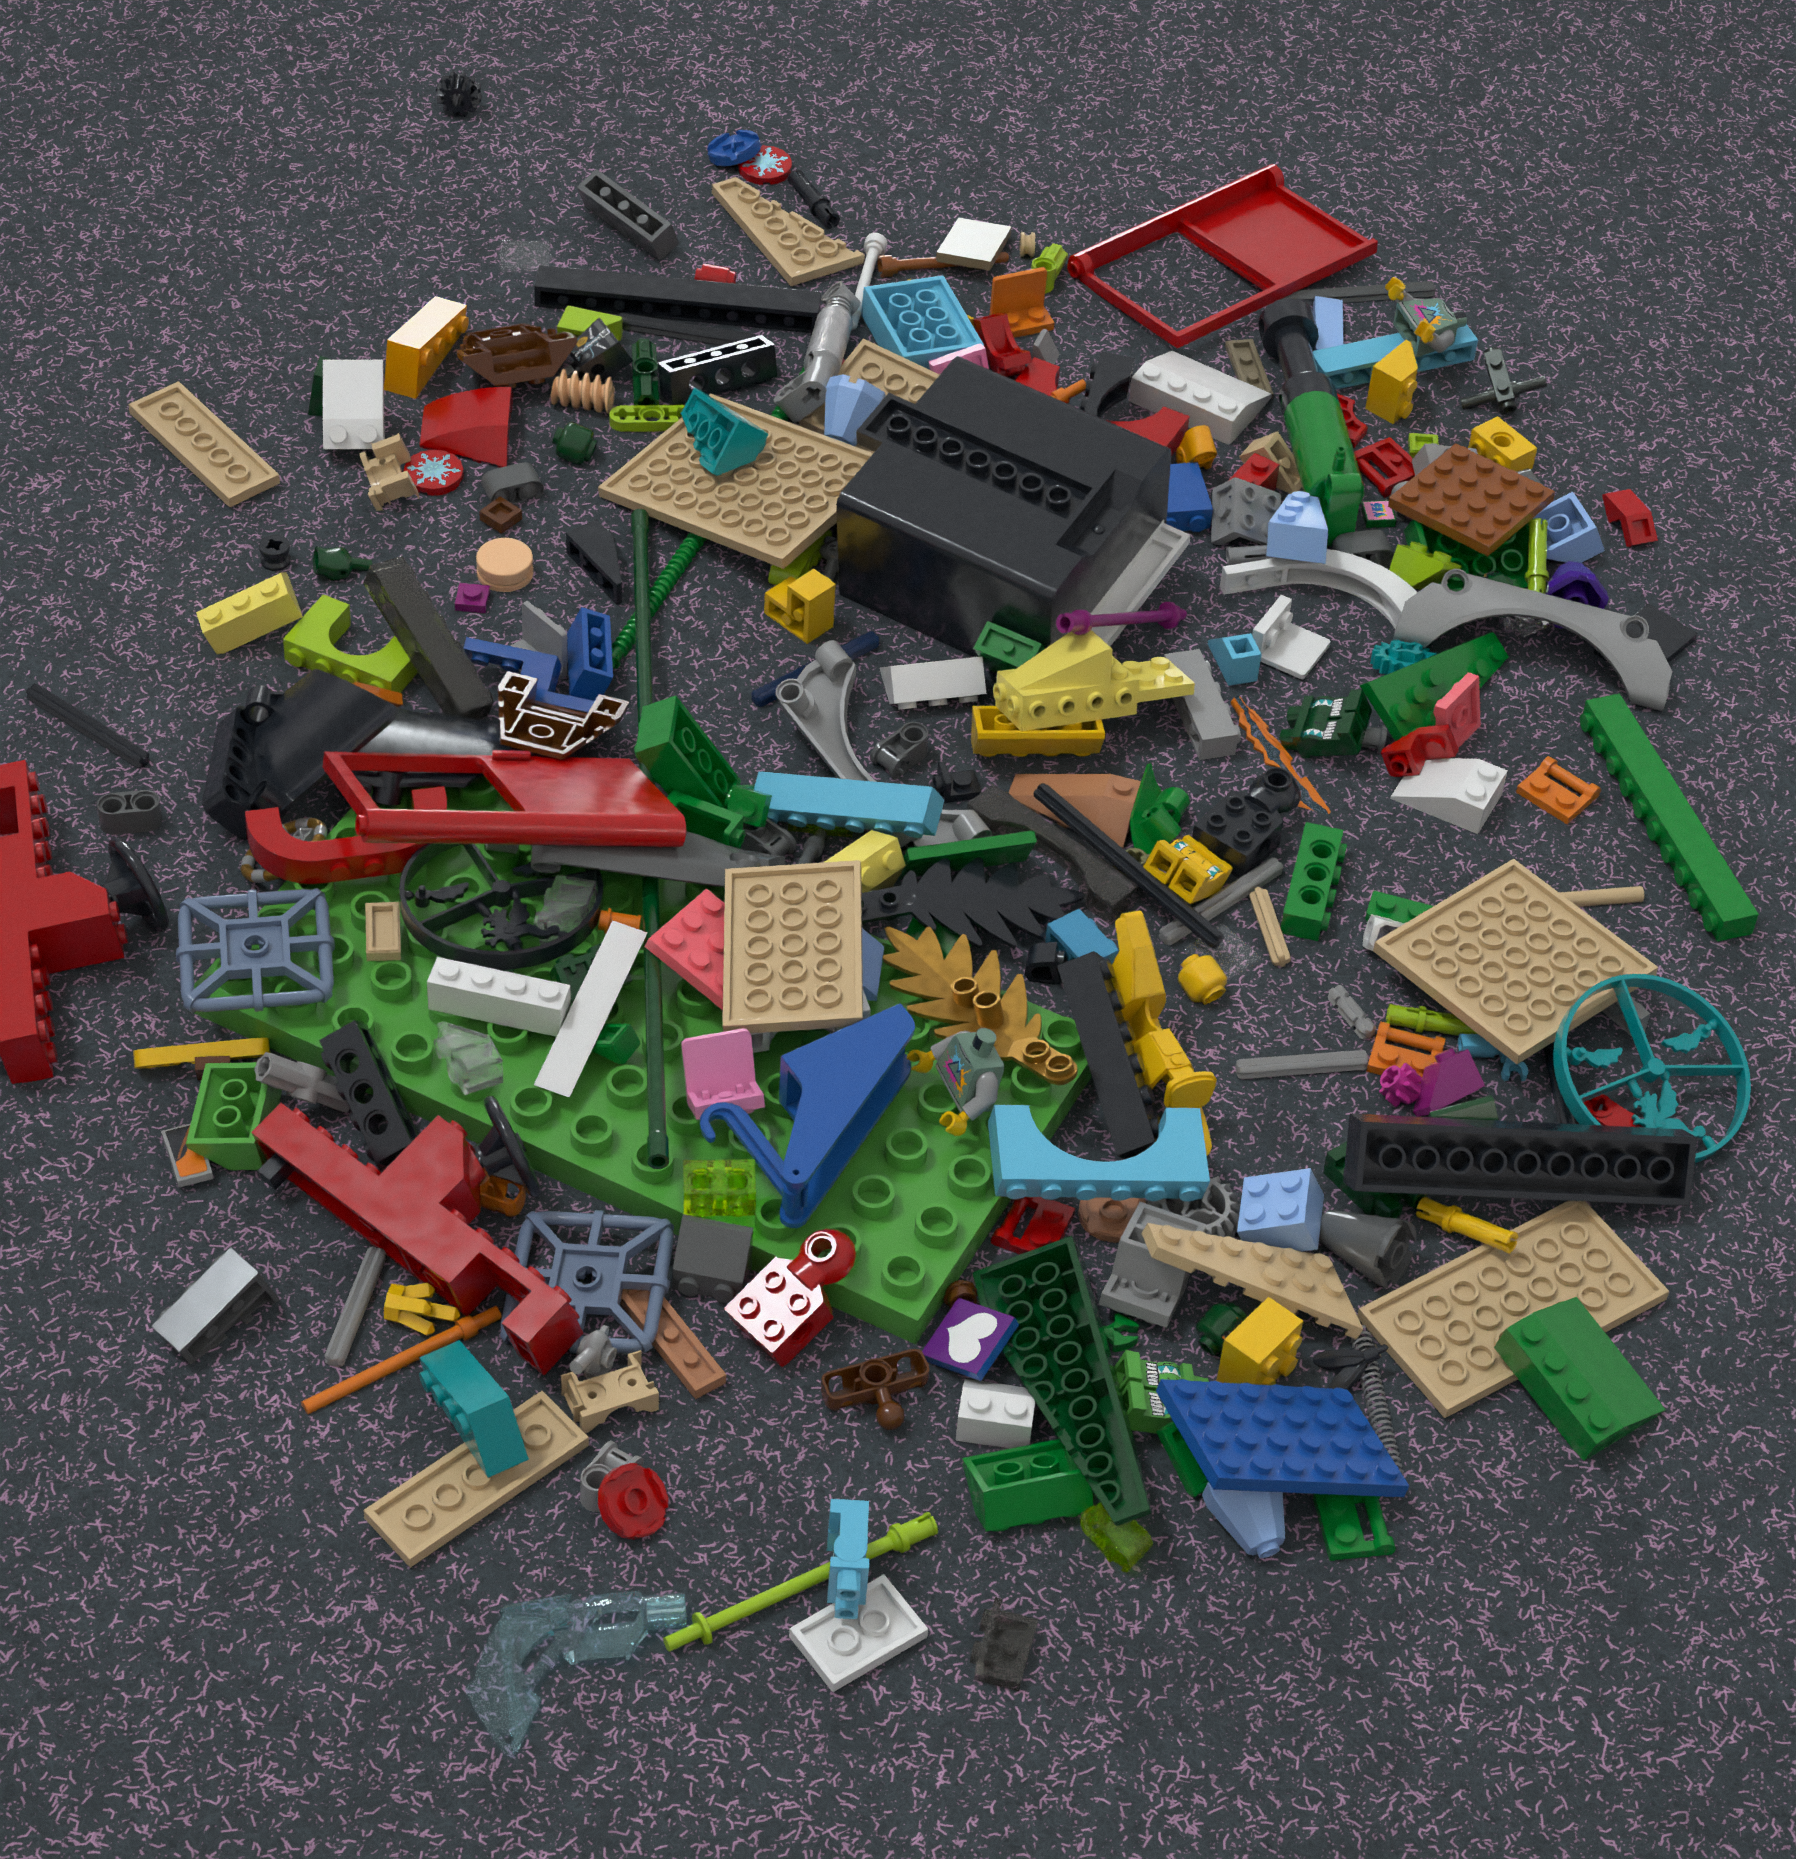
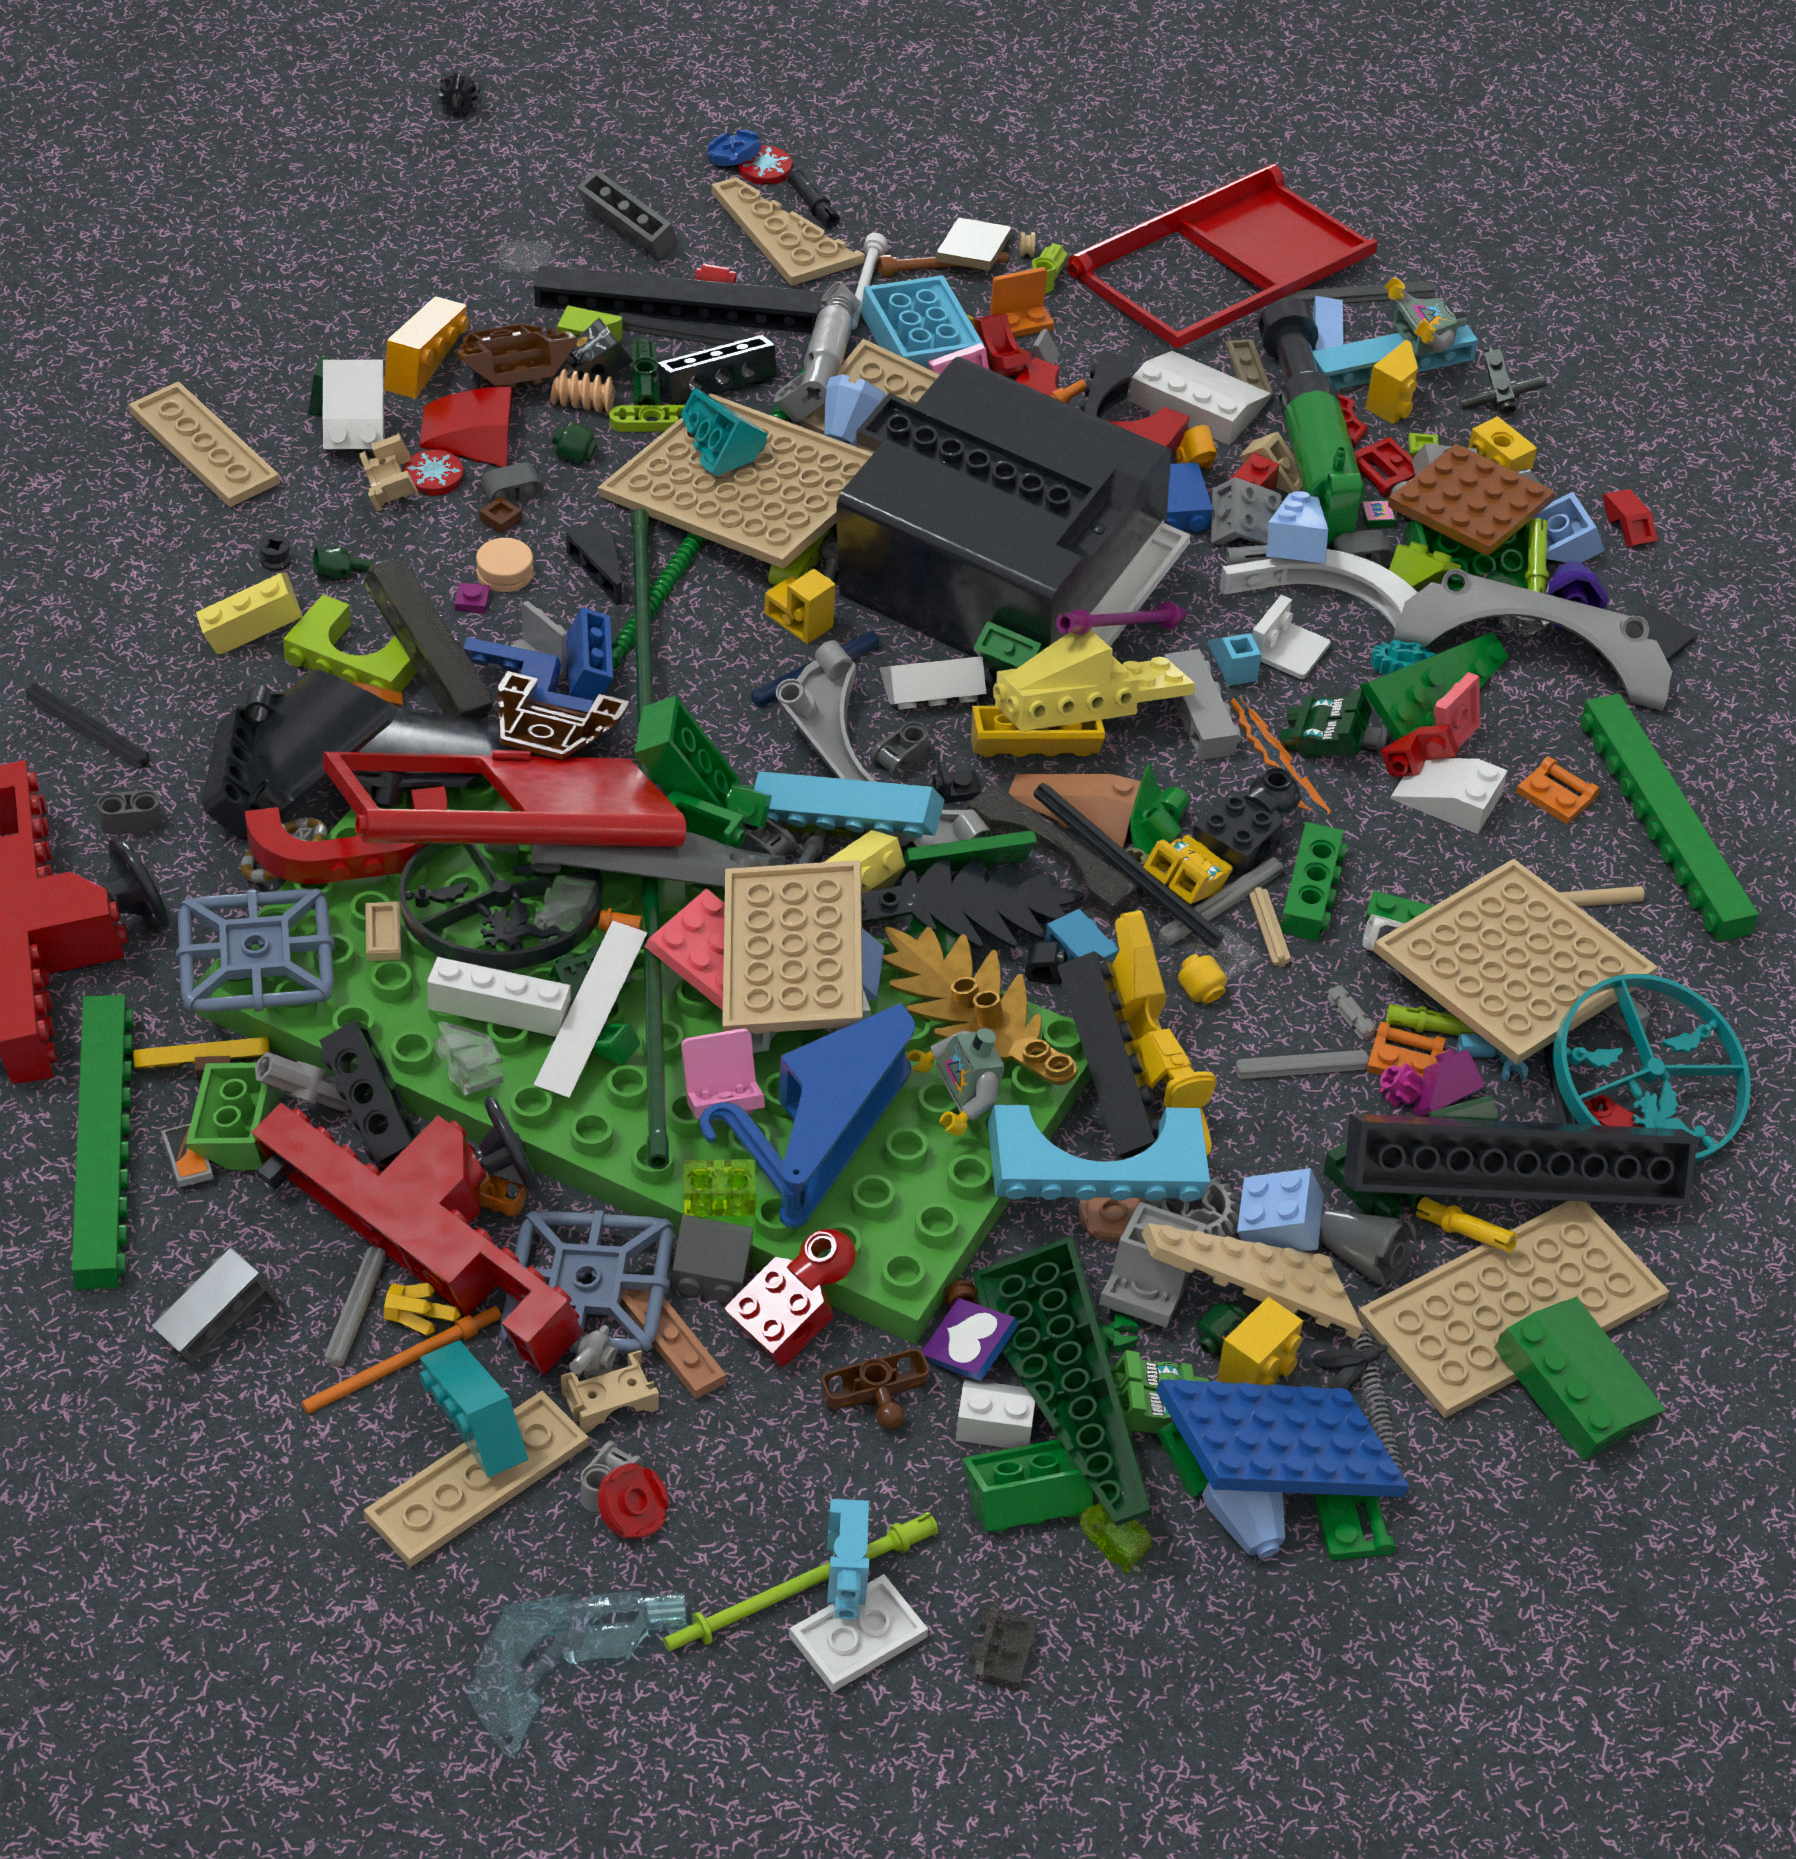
red plate [991,1197,1076,1255] -> none
none -> green brick [72,995,134,1290]

